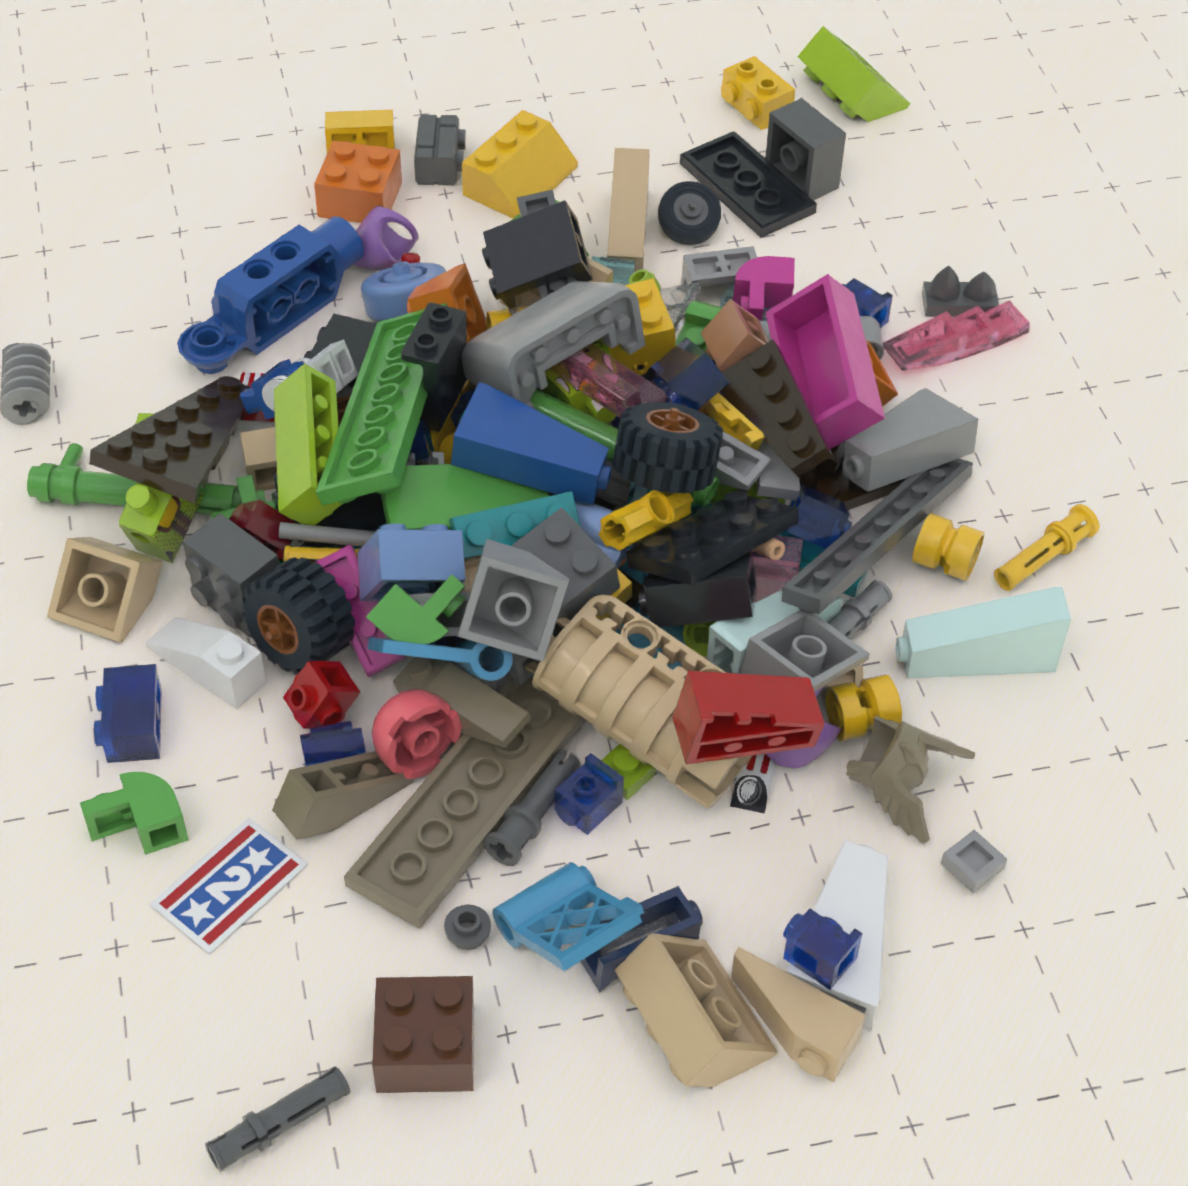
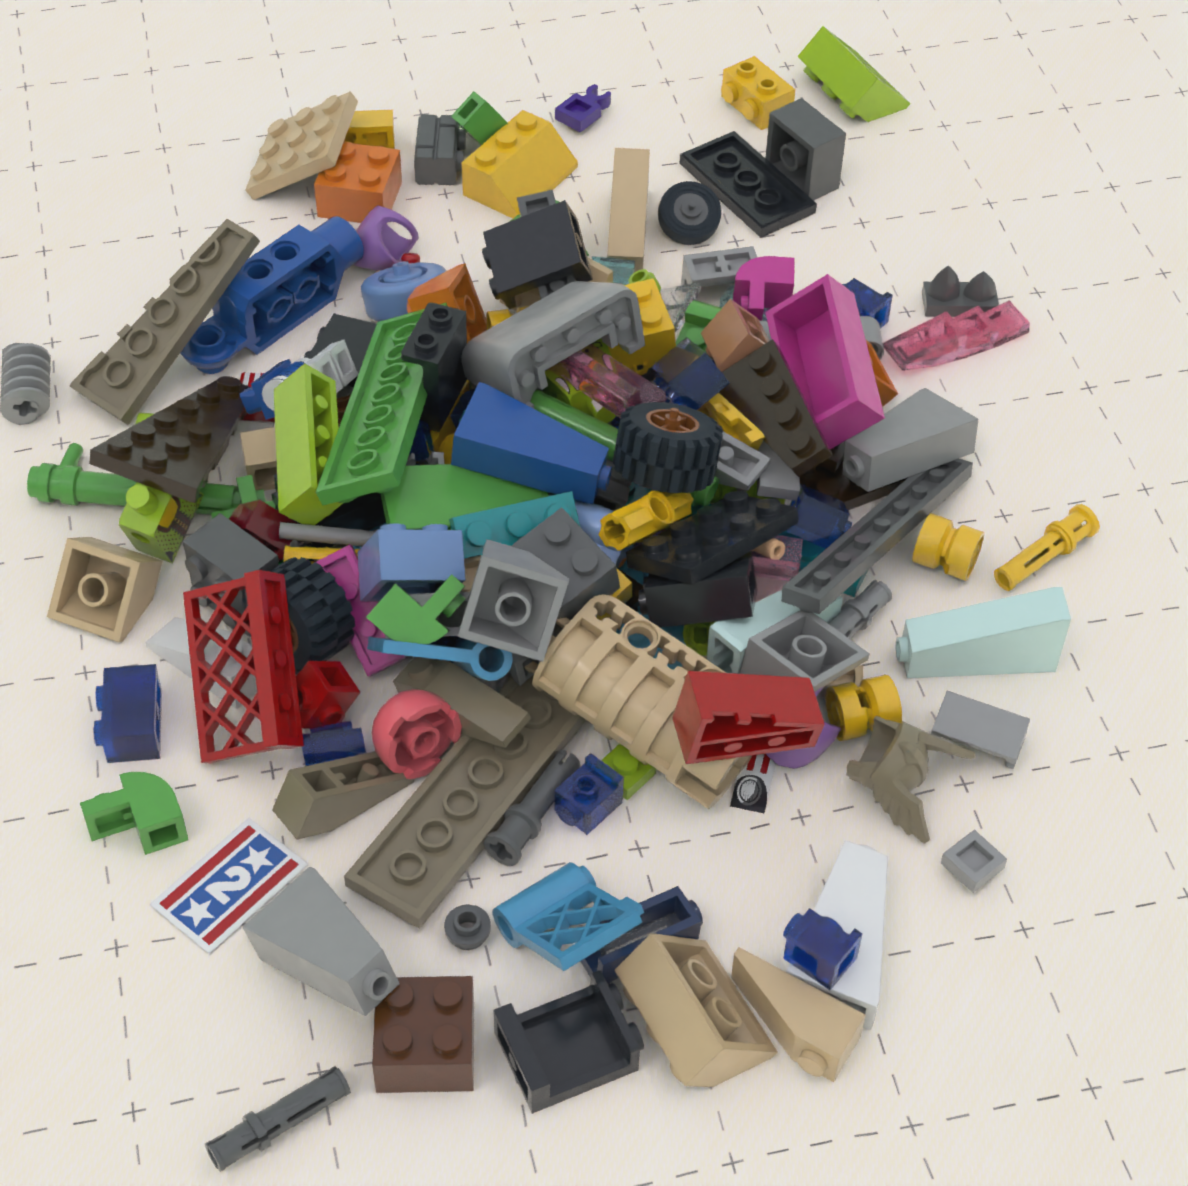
none -> dark tan wing [69,219,260,425]
none -> red fence [183,570,304,763]
none -> light grey slope [243,867,400,1016]
none -> tan plate [245,91,358,200]
none -> bright green brick [451,91,508,146]
none -> black panel [493,970,644,1114]
none -> dark purple plate [555,84,611,133]
none -> light grey hinge [931,690,1030,769]

